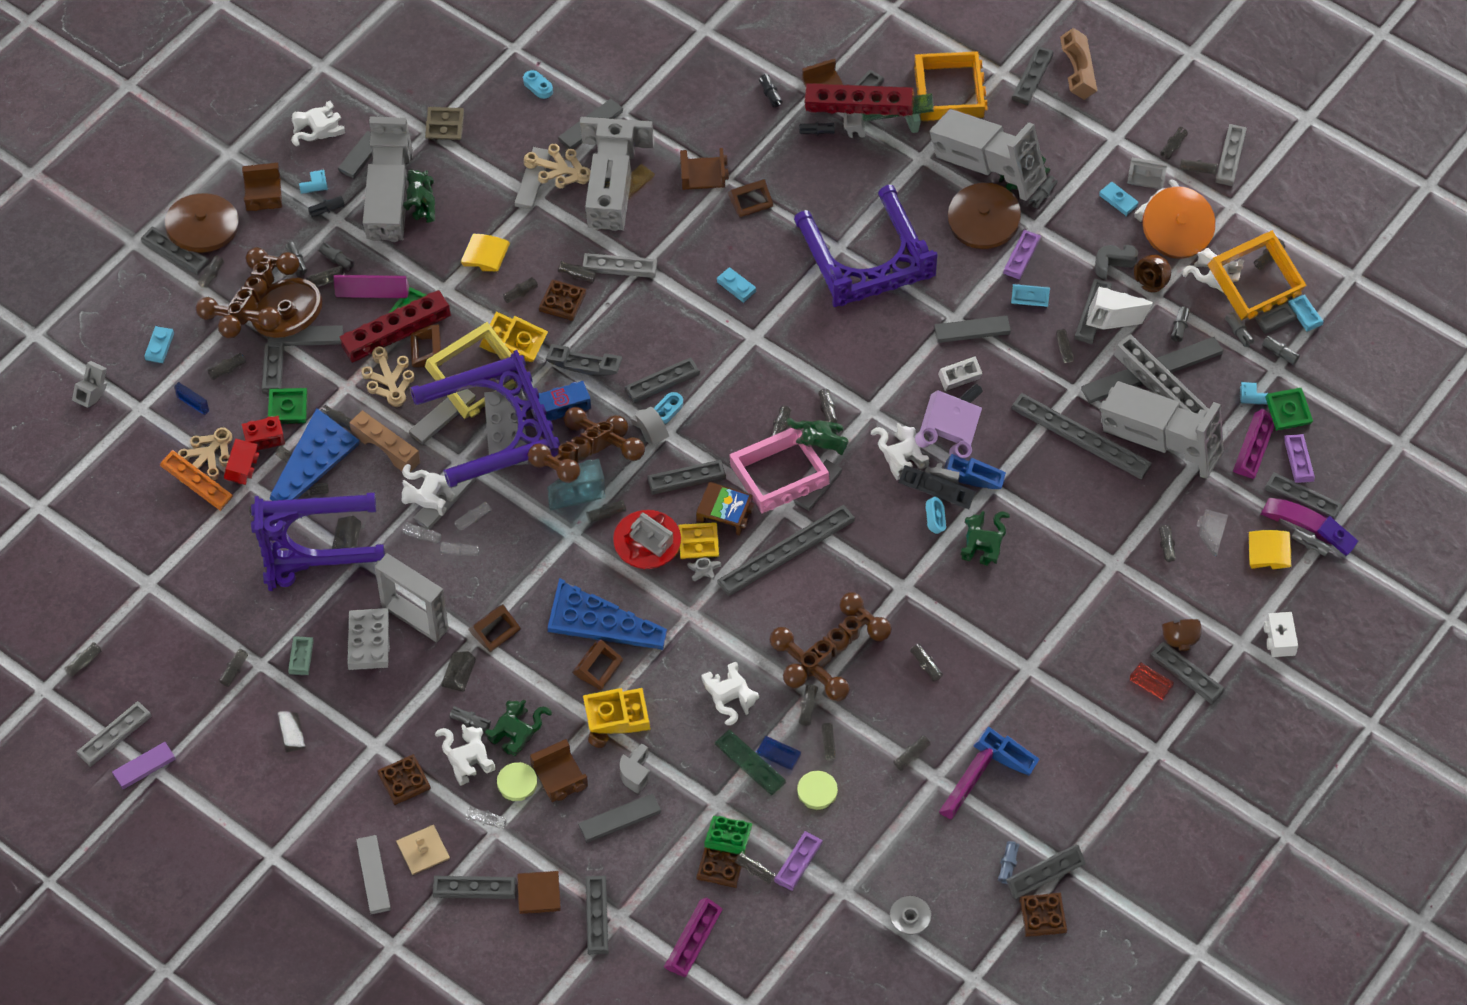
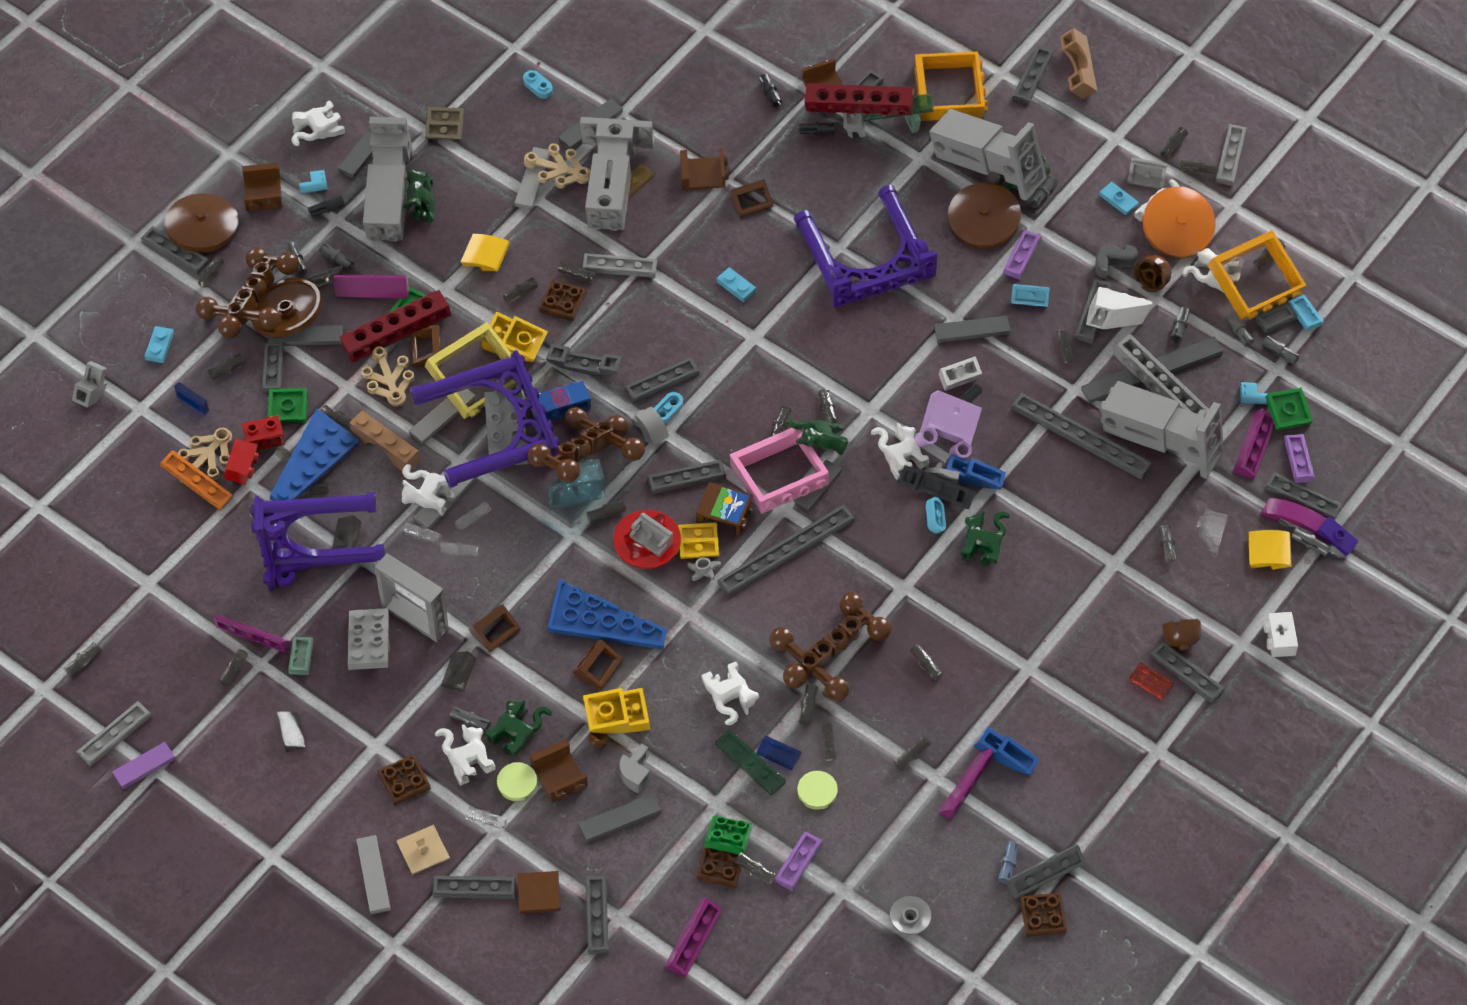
none -> magenta slope [213,615,292,653]

